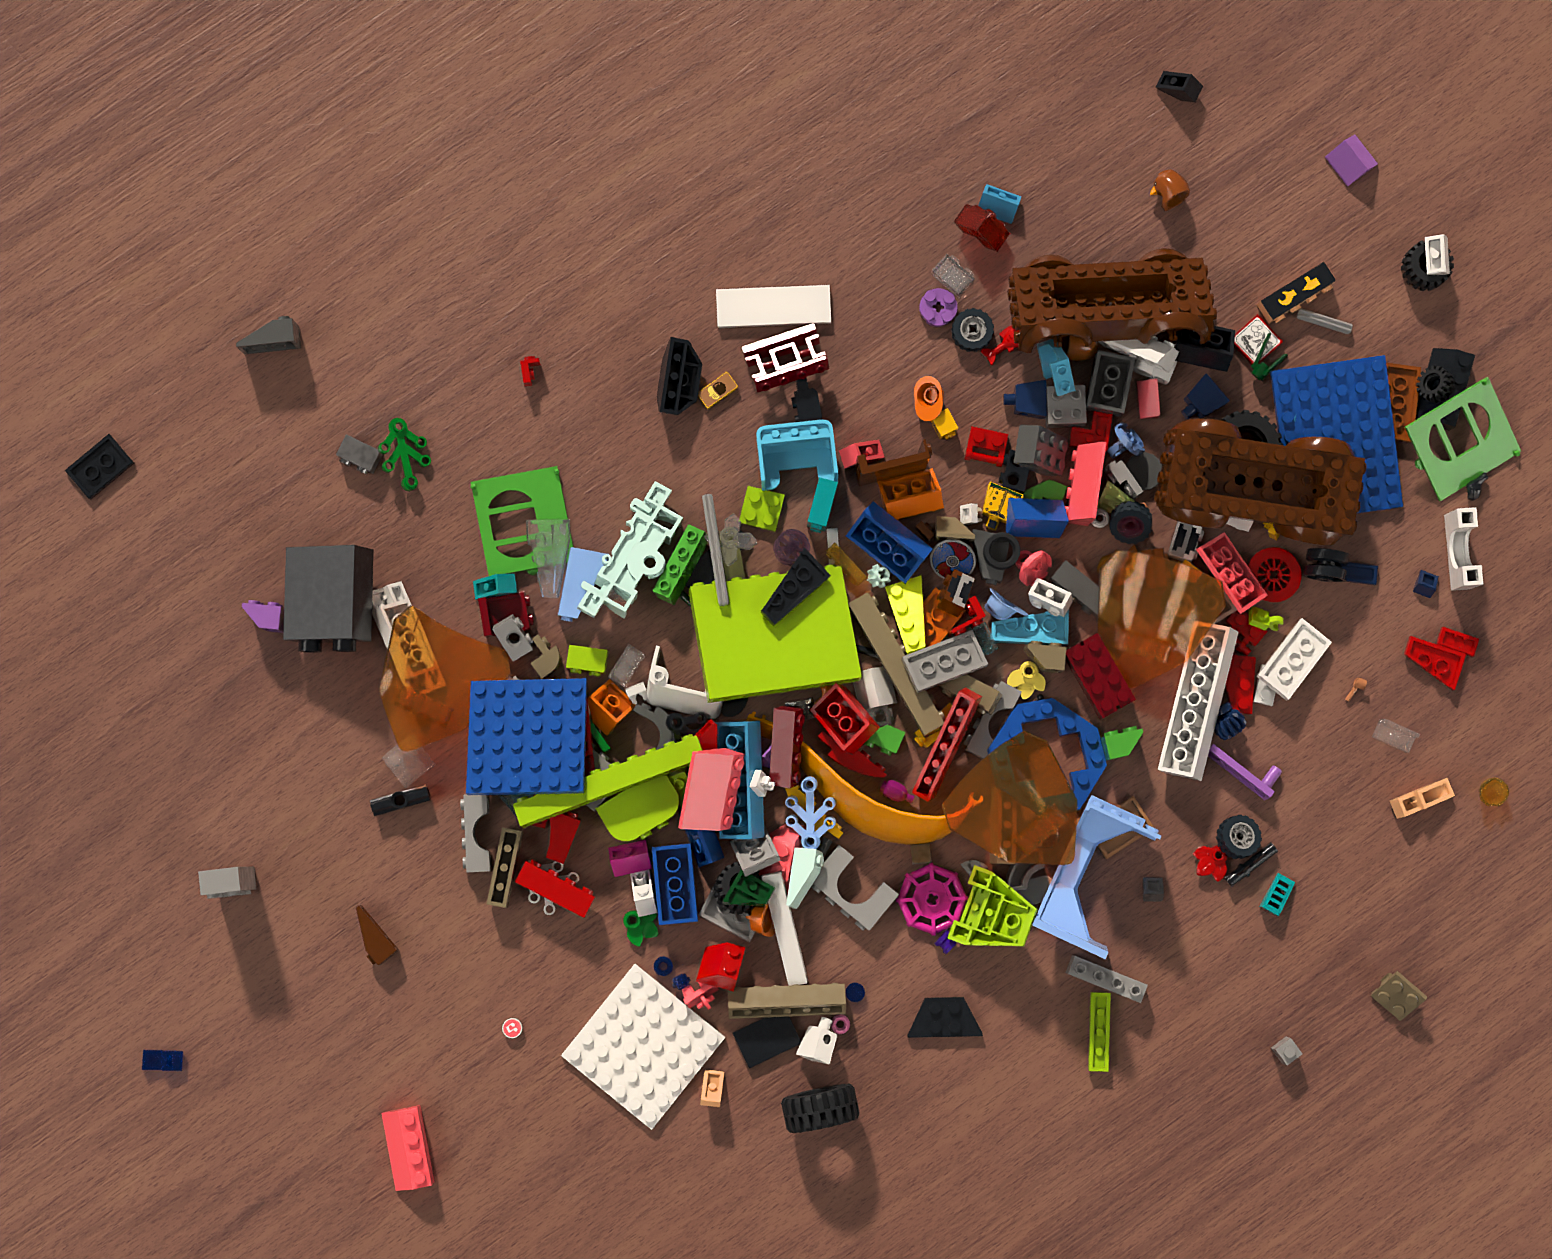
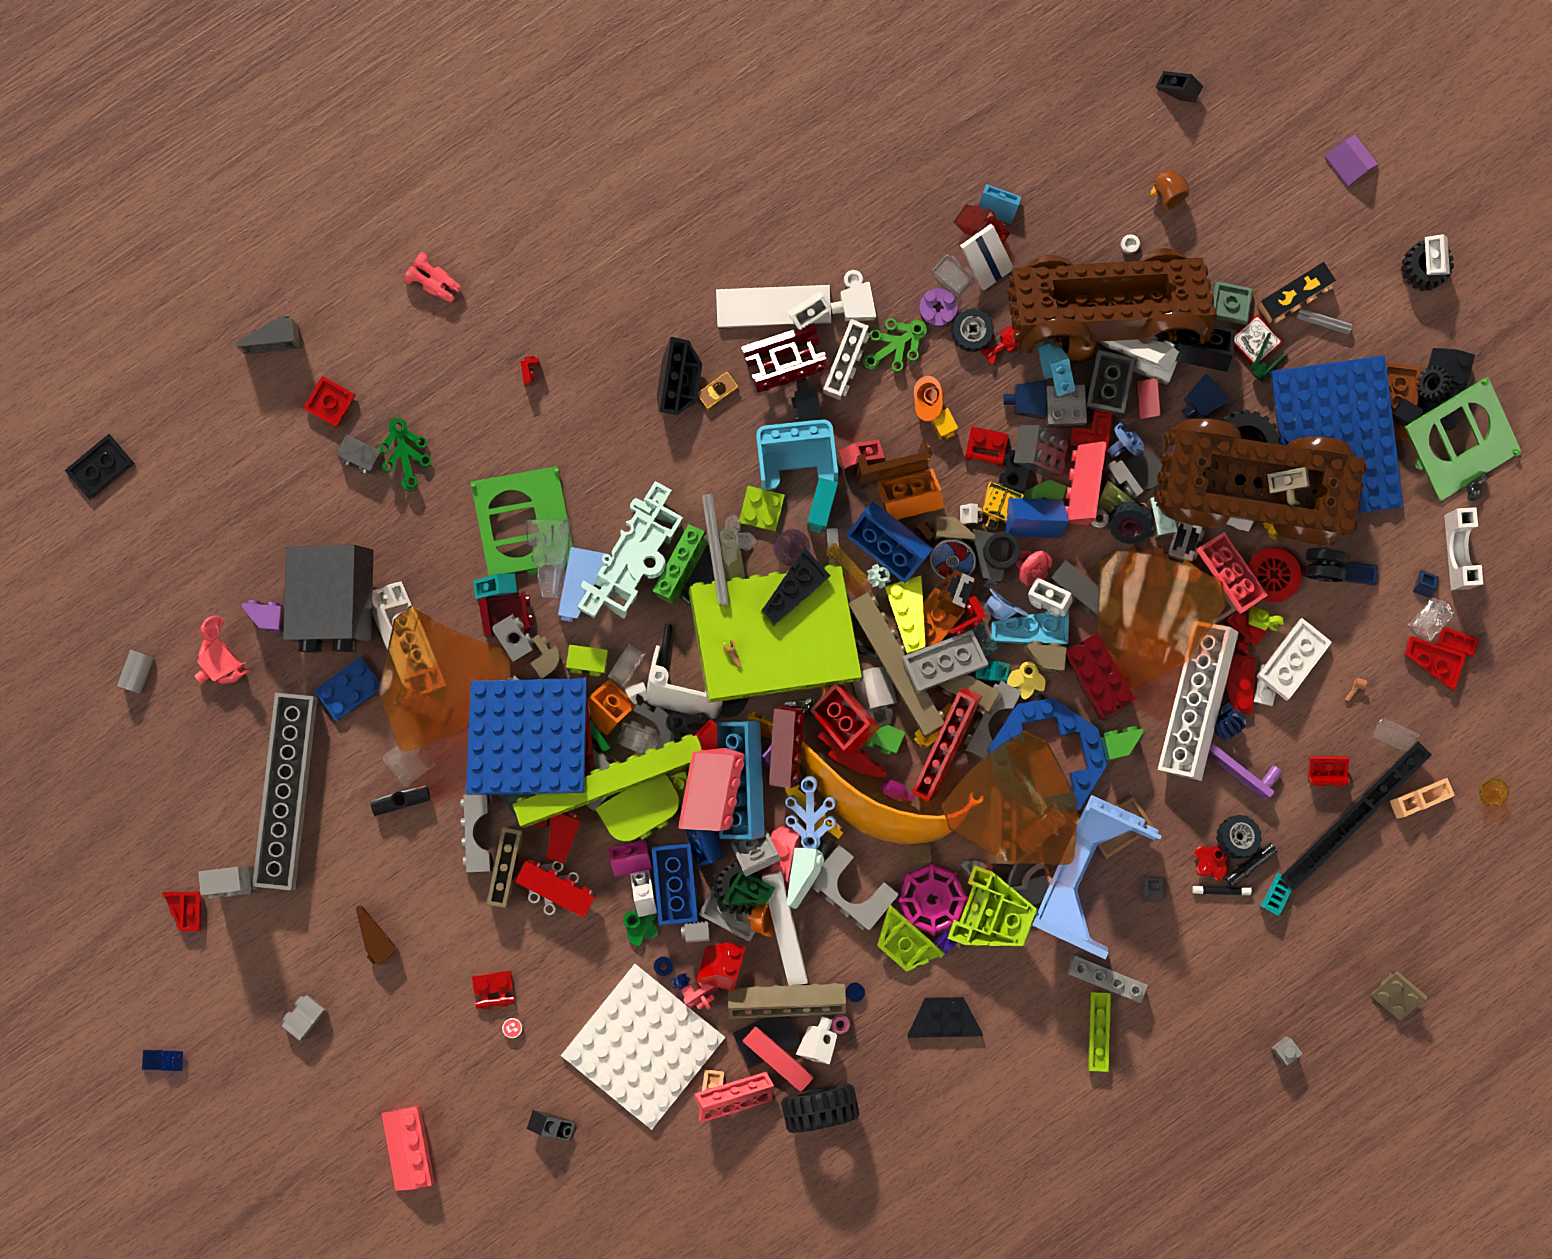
white tile [749,770,775,797] -> none
none -> light grey brick [117,650,154,694]
none -> red wing [162,892,201,931]
none -> coral torso [194,615,250,684]
none -> light grey brick [252,693,318,890]
none -> light grey brick [282,995,327,1041]
none -> red plate [303,376,356,428]
none -> blue plate [314,657,384,722]
none -> coral piece [403,252,462,303]
none -> red plate [472,970,515,1010]
none -> black slope [527,1110,576,1141]
none -> clear brick [615,721,661,755]
none -> black bar [659,624,673,669]
none -> light grey brick [681,920,710,943]
none -> coral fence [694,1072,774,1123]
none -> nougat hand [723,640,741,668]
none -> coral tile [743,1026,814,1092]
none -> white brick [787,292,831,330]
none -> white brick [823,319,870,400]
none -> white torso [830,282,876,321]
none -> white tile [844,270,863,289]
none -> bright green plant [863,318,927,372]
none -> lime wing [877,905,945,972]
none -> white tile [960,224,1014,290]
none -> teal slope [971,660,1010,683]
none -> white tile [1120,235,1140,255]
none -> light aqua brick [1147,497,1177,538]
none -> black bar [1192,886,1252,895]
none -> sand green tile [1213,281,1253,325]
none -> dark tan plate [1267,467,1310,507]
none -> black slope [1280,741,1432,891]
none -> red bracket [1307,756,1350,787]
none -> black brick [1392,398,1423,427]
none -> clear brick [1408,598,1455,642]

